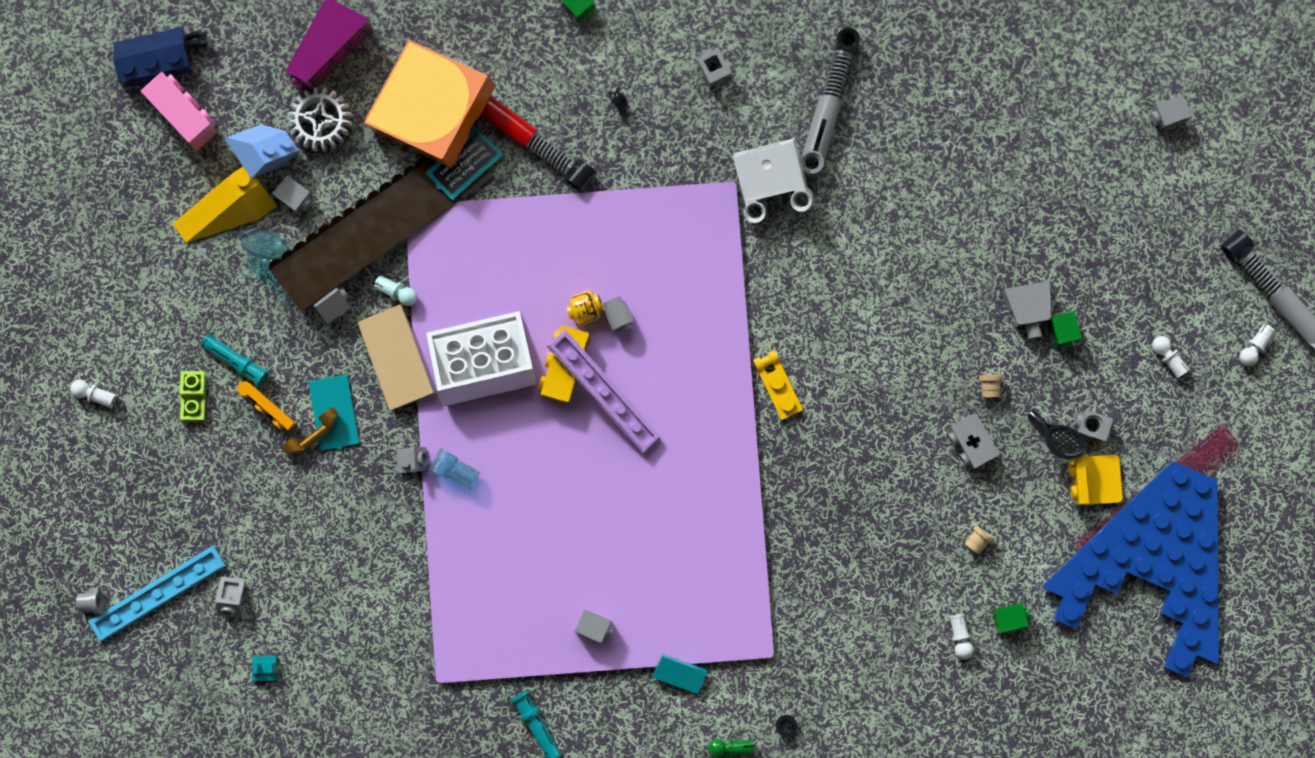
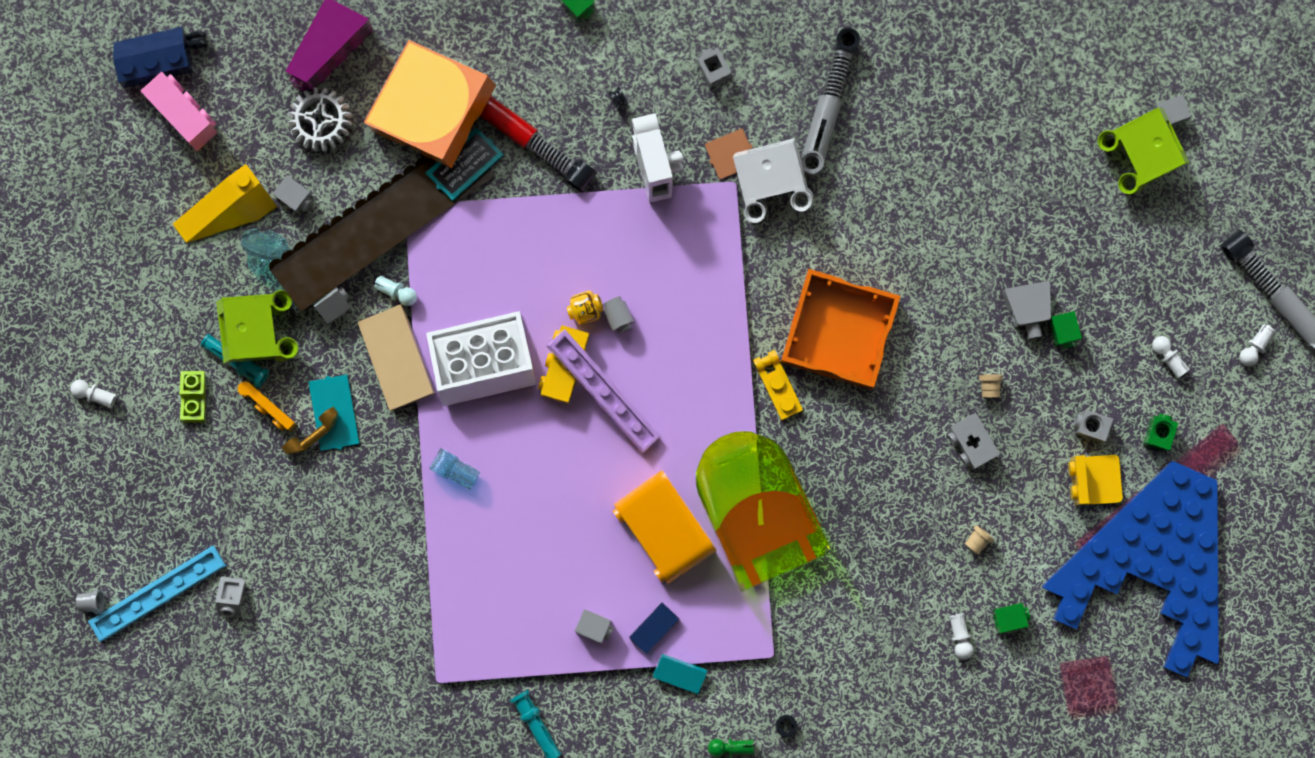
light blue slope [225,125,299,178] -> none
teal tile [252,656,278,681] -> none
light grey bracket [396,446,429,473] -> none
black piece [1027,410,1086,460] -> none
none -> lime piece [216,290,298,363]
none -> light orange windscreen [612,470,717,584]
none -> dark blue tile [629,602,680,654]
none -> white piece [631,113,684,203]
none -> clear neon green windscreen [696,431,829,592]
none -> nougat piece [704,128,752,180]
none -> orange tile [780,269,901,390]
none -> clear pink tile [1059,656,1116,711]
none -> lime piece [1097,107,1190,194]
none -> green brick [1143,413,1178,452]

